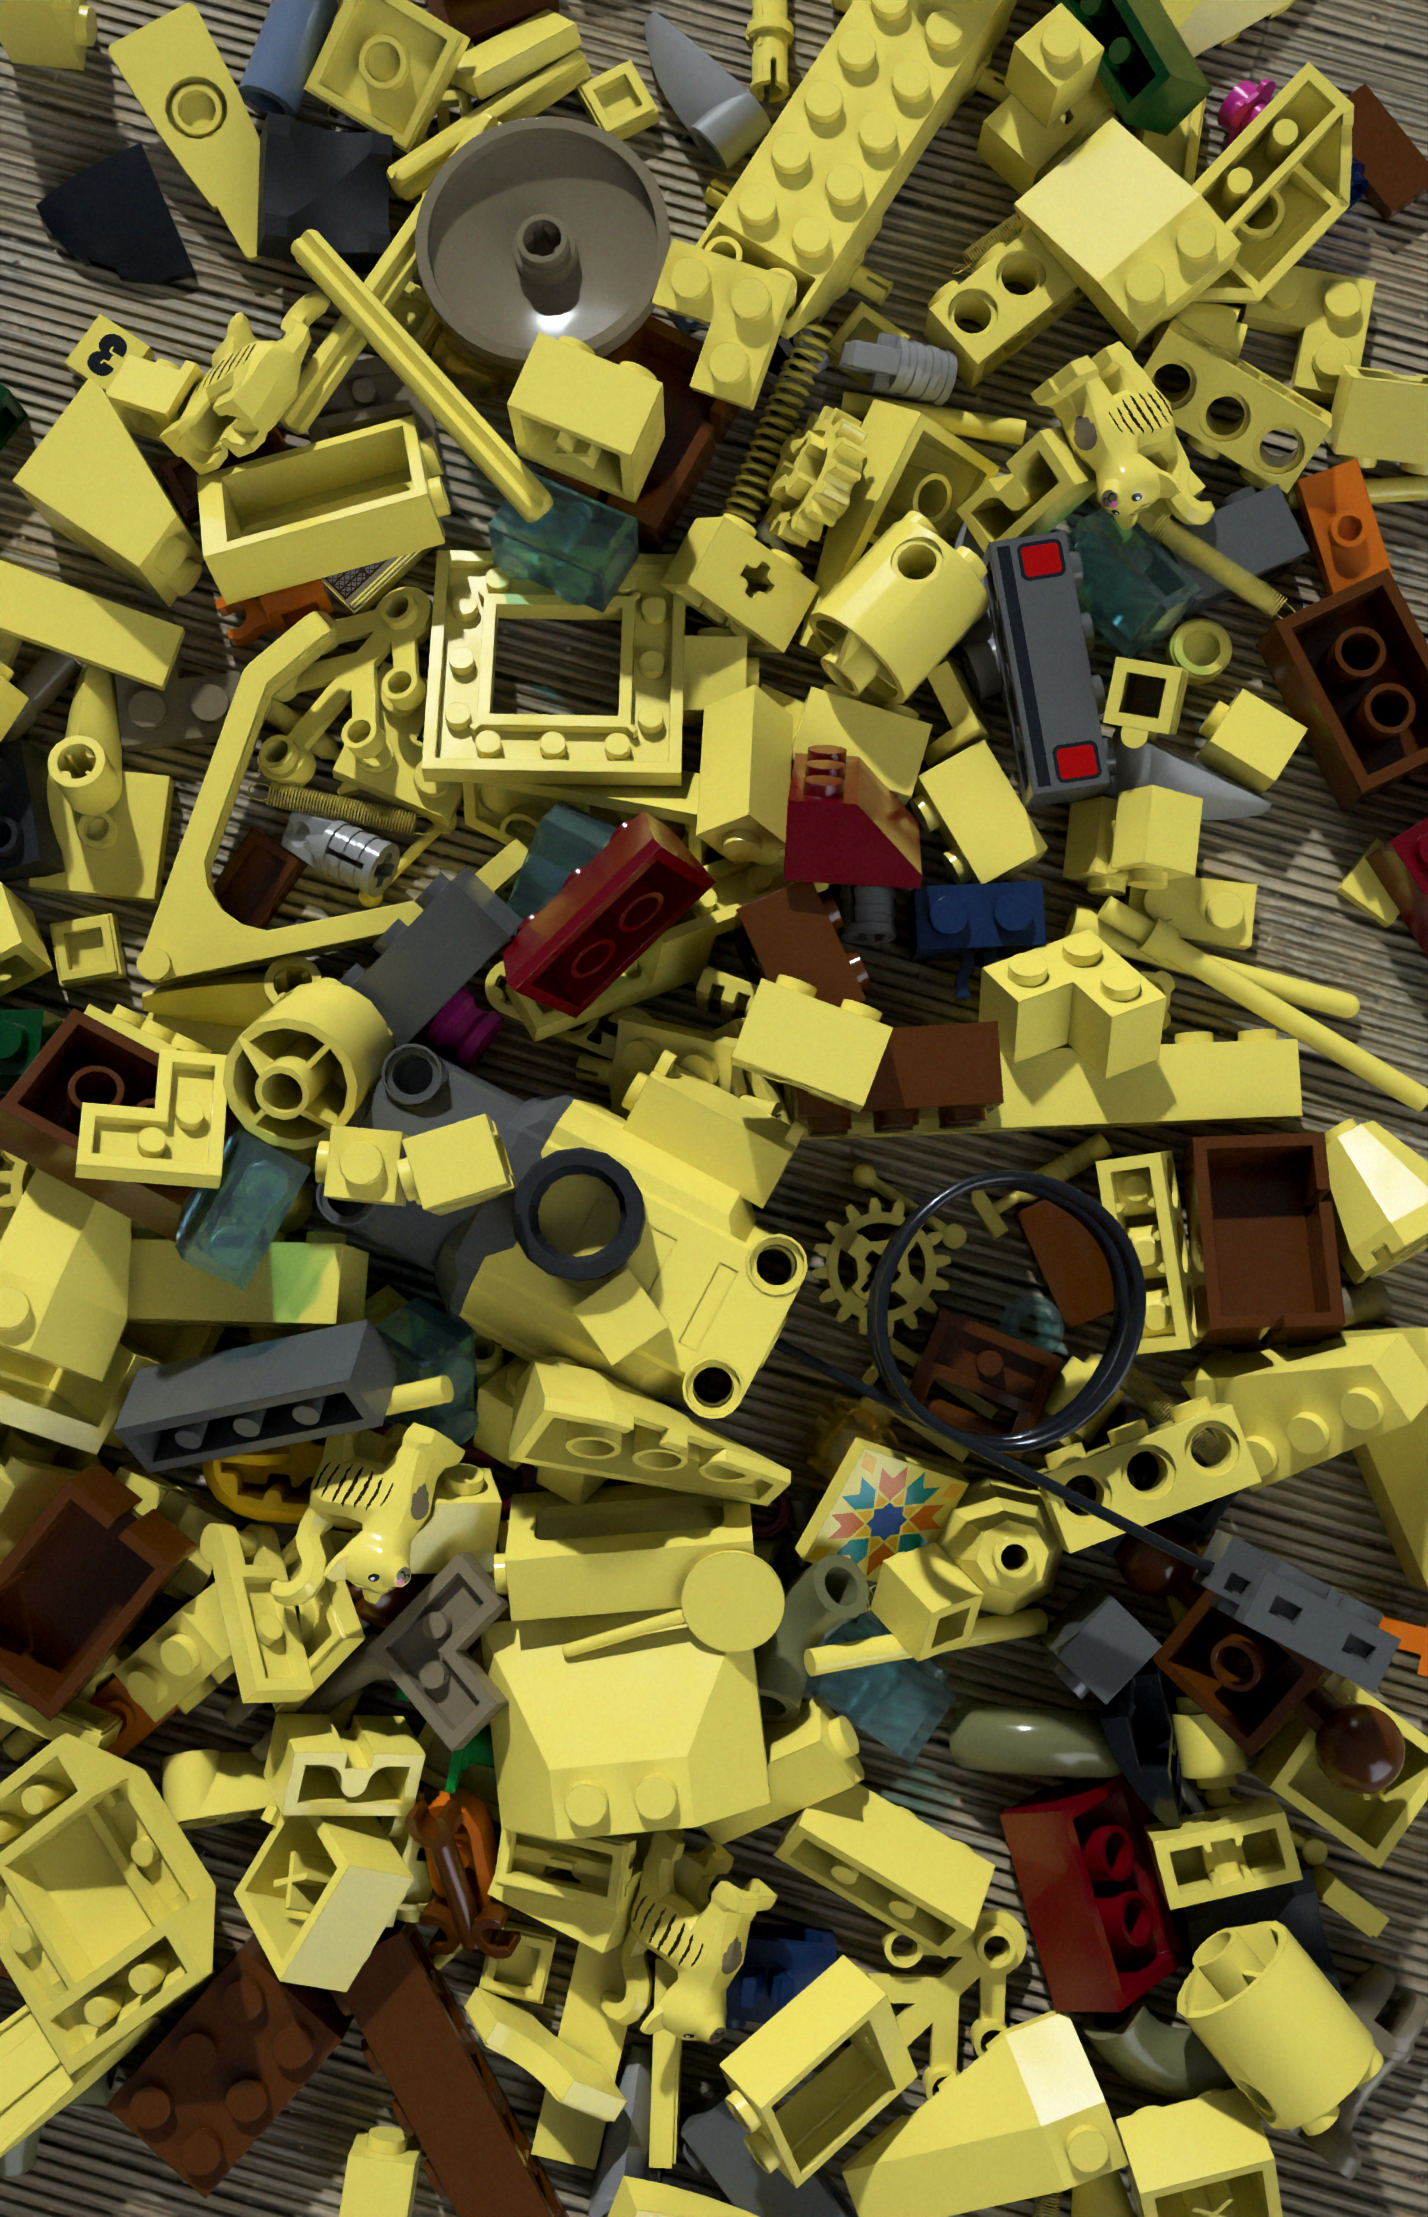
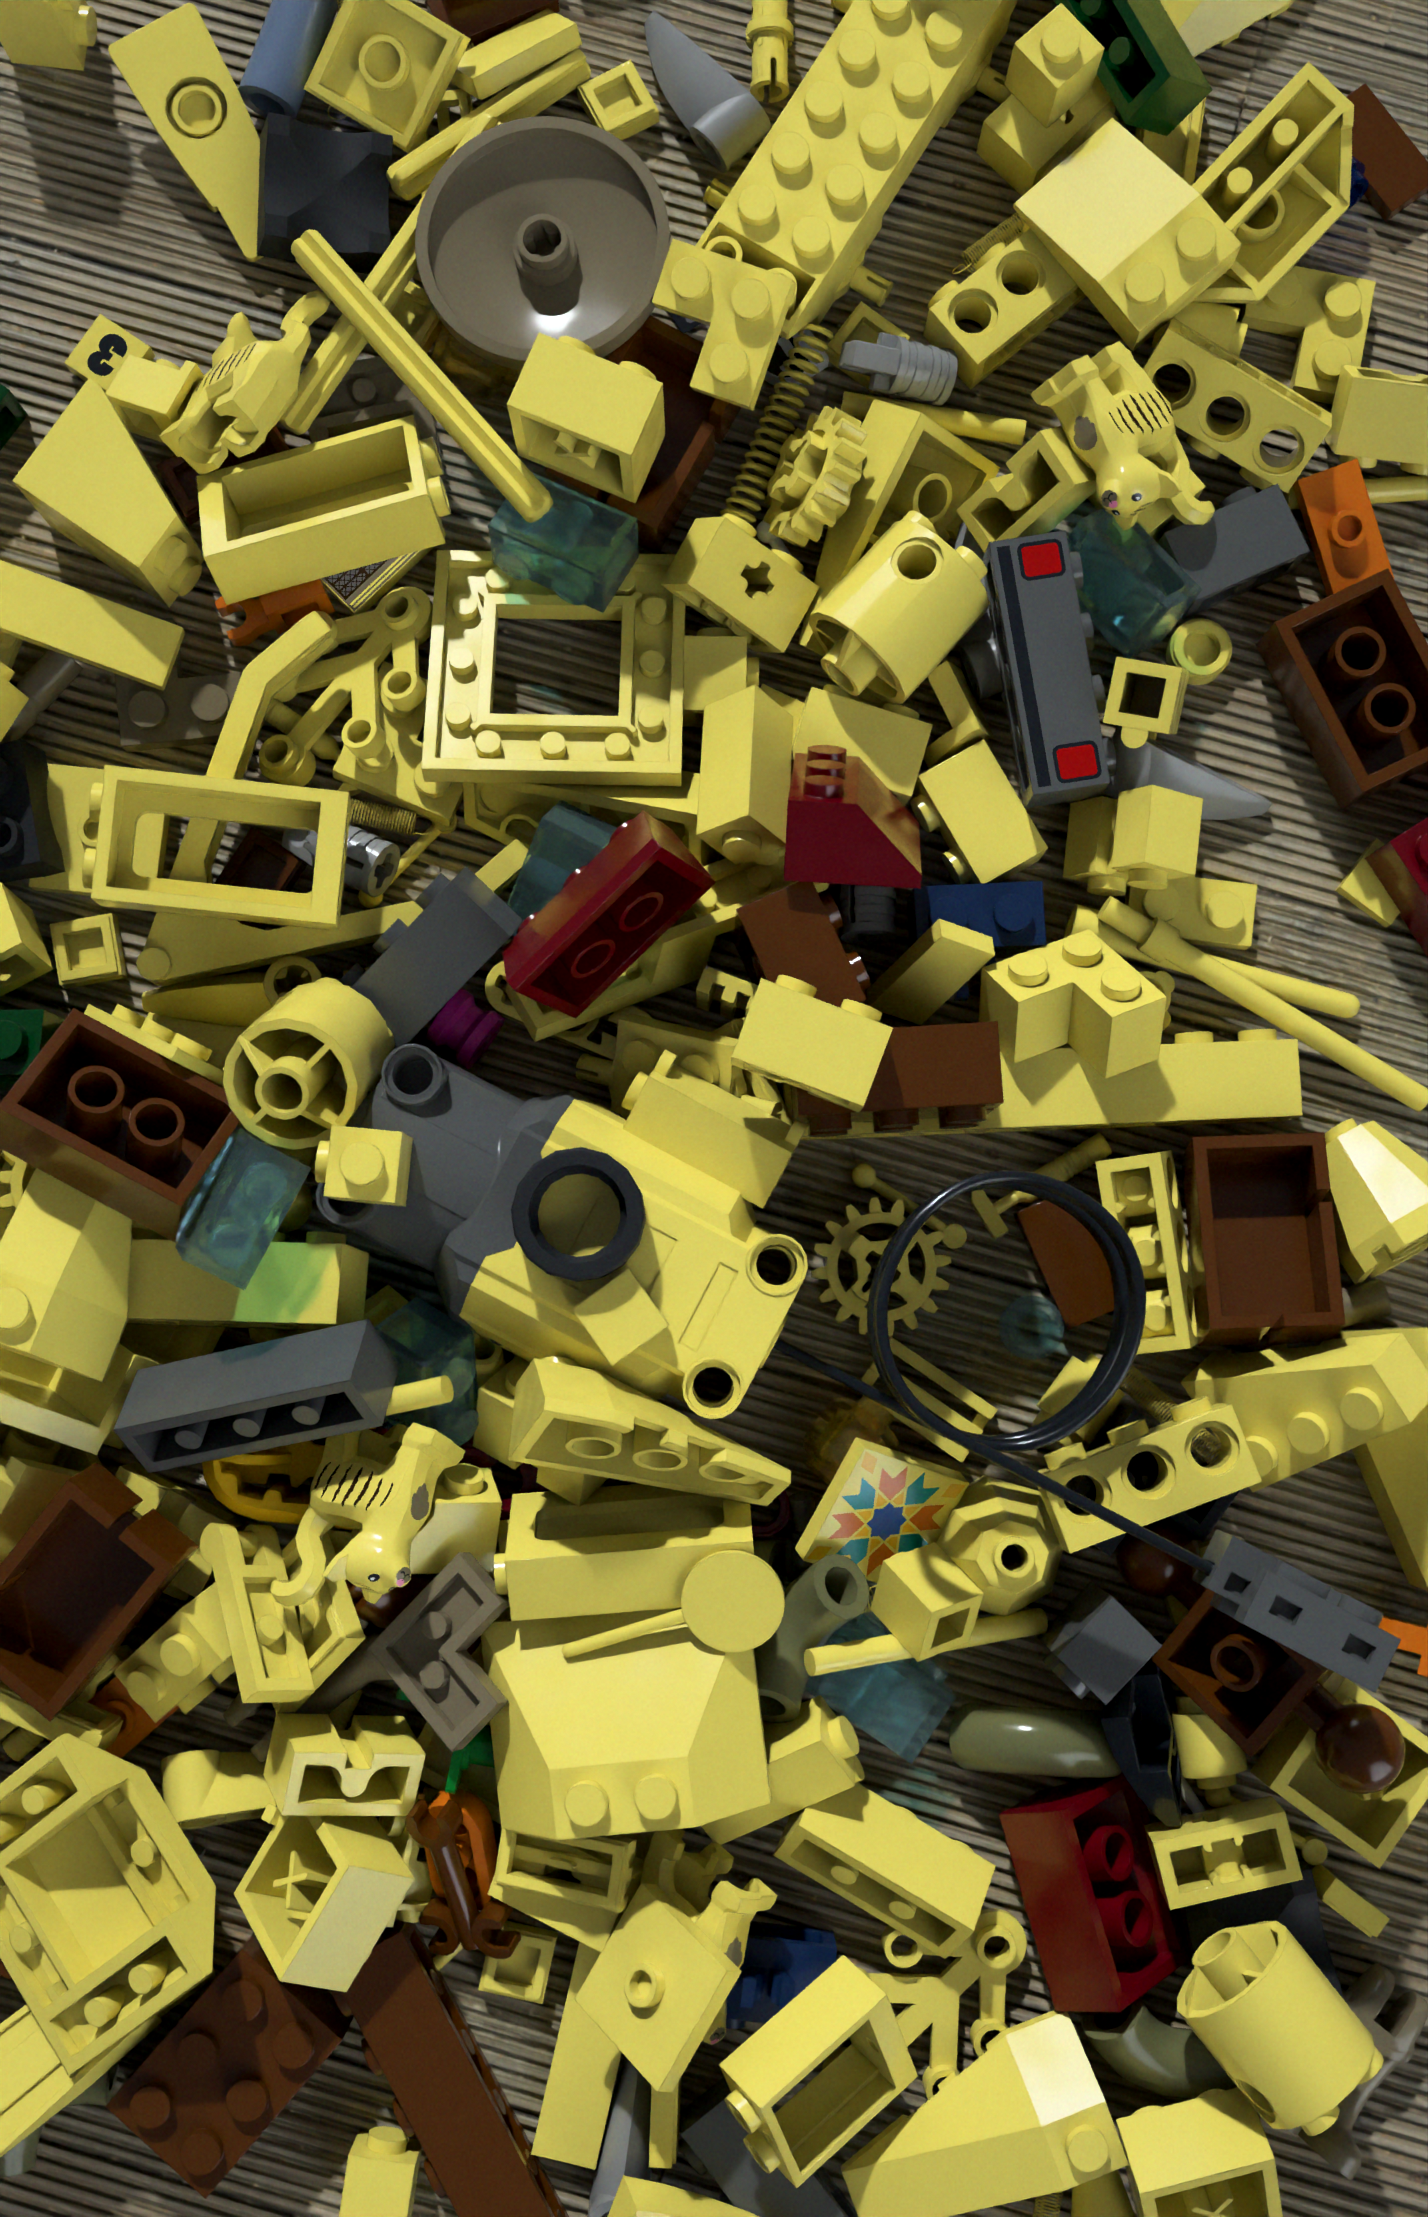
black brick [36,143,196,284] -> none
light yellow piece [47,662,122,816] -> none
light yellow plate [75,1049,227,1189] -> none
light yellow brick [396,1113,517,1216] -> none
light yellow tile [464,1987,627,2122] -> none
reddish brown plate [895,1306,1063,1462] -> none
light yellow piece [1139,511,1295,619] -> none
light yellow brick [1196,689,1308,795] -> none
dark pink plate [1217,78,1276,148] -> none
none -> light yellow piece [82,765,352,931]
none -> light yellow plate [574,1883,742,2092]
none -> light yellow tile [867,919,995,1025]

